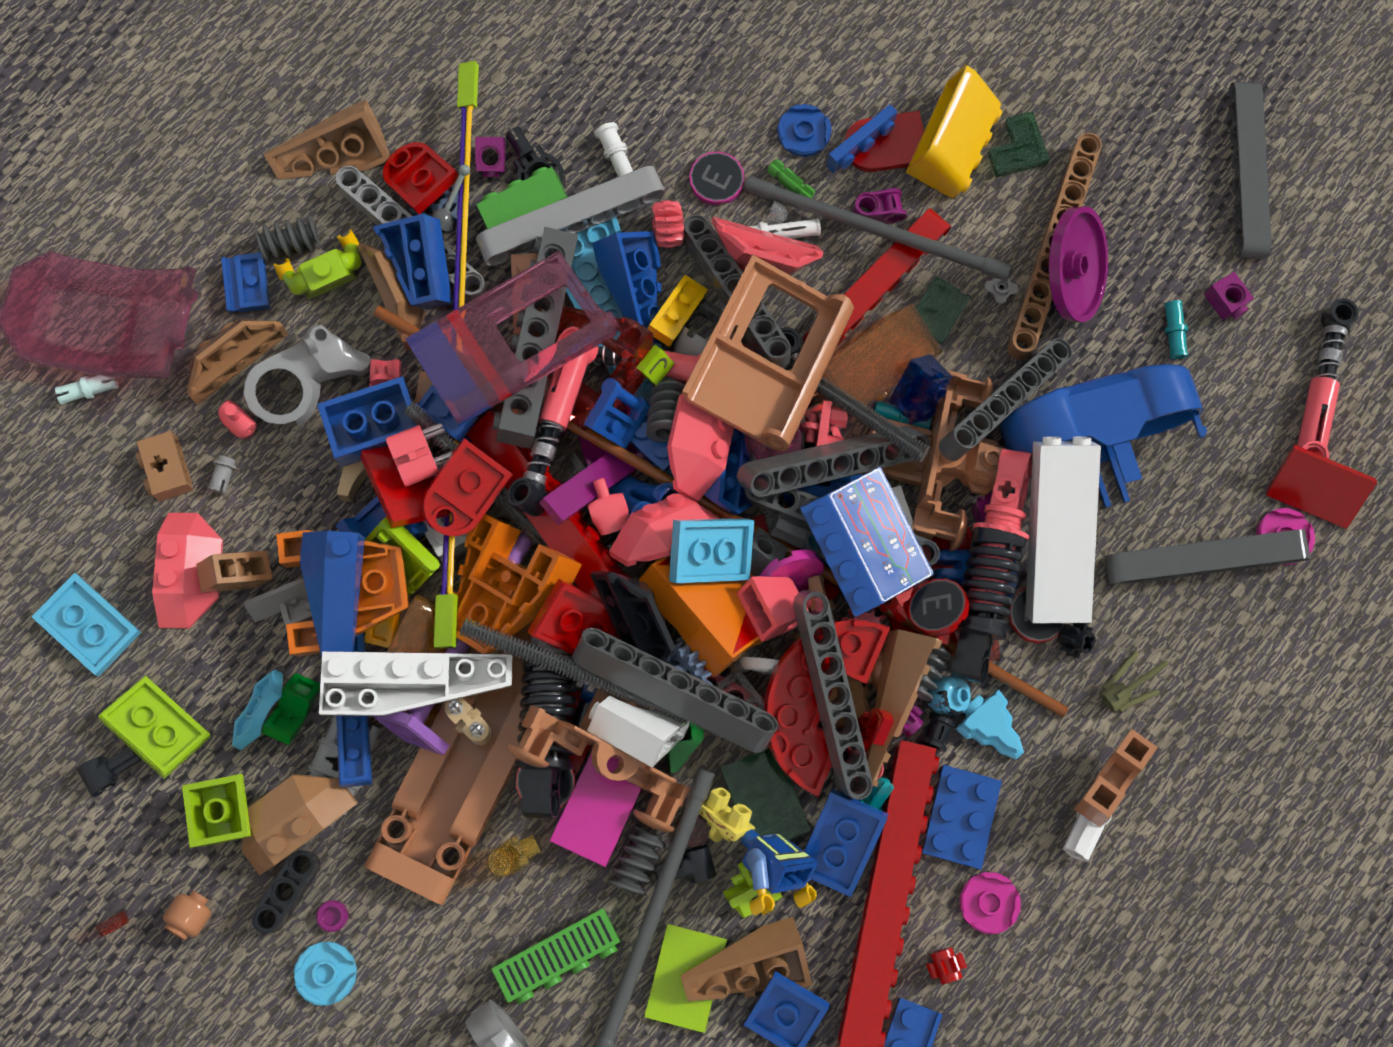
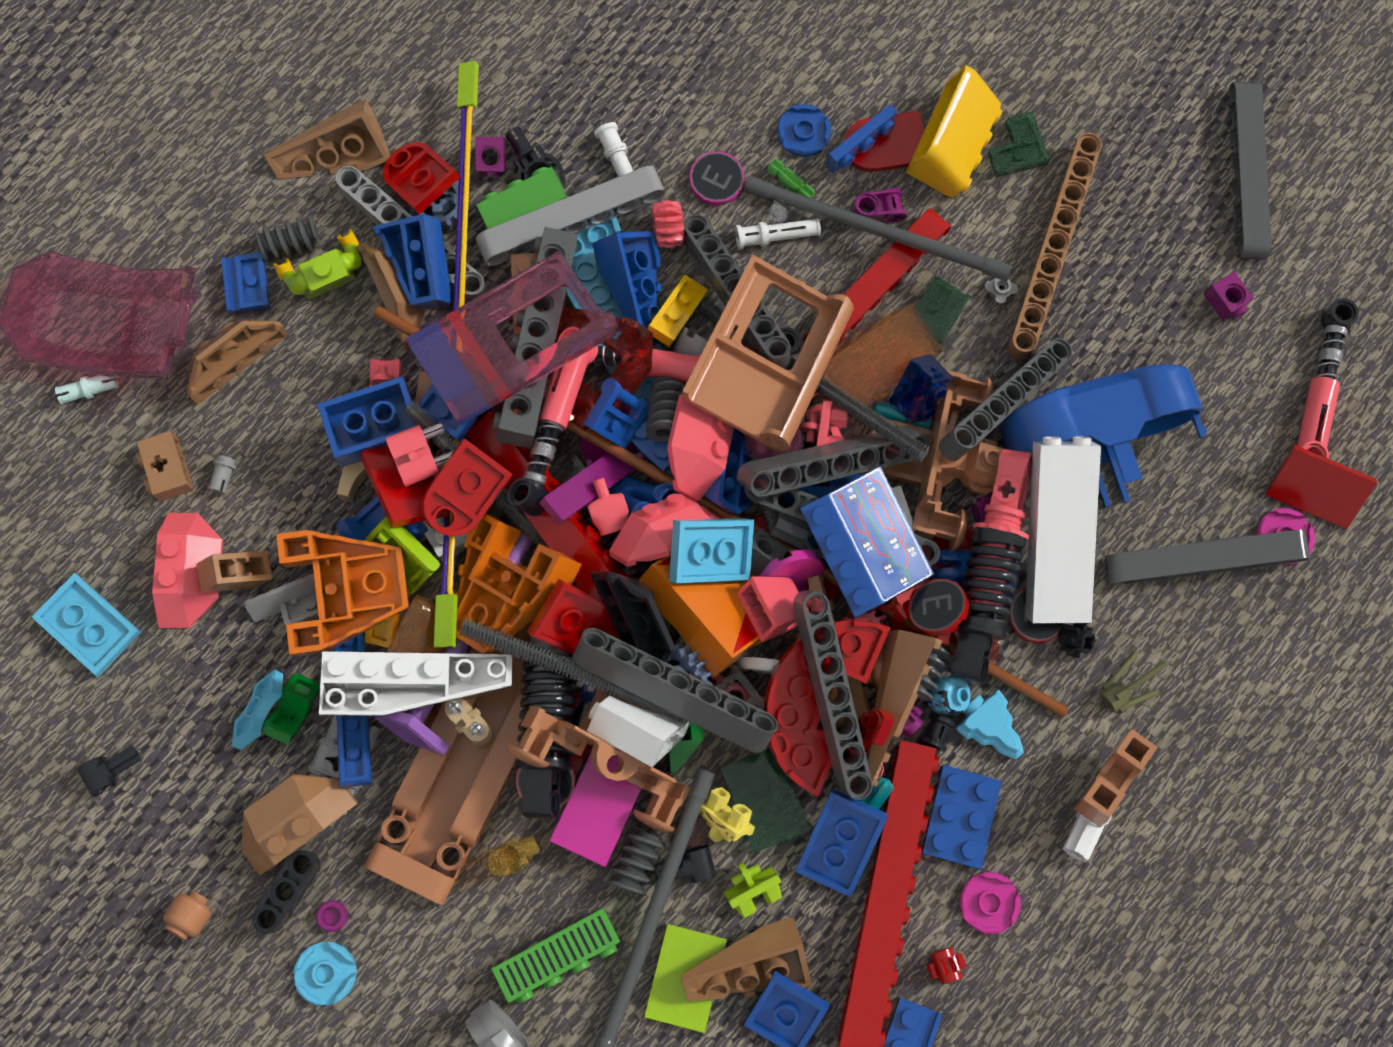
clear red tile [95,911,130,937] -> none
lime tile [98,676,210,779] -> none
lime slope [182,774,251,848] -> none
coral piece [218,400,257,439] -> none
light grey animal [243,324,371,427] -> none
blue wedge [300,531,365,657] -> none
hinge [431,164,470,232] -> none
lime tile [636,345,675,386] -> none
coral wedge [711,217,824,275] -> none
torso [741,829,818,915] -> none
magenta dish [1049,207,1108,322] -> none
teal pin [1164,300,1189,359] -> none

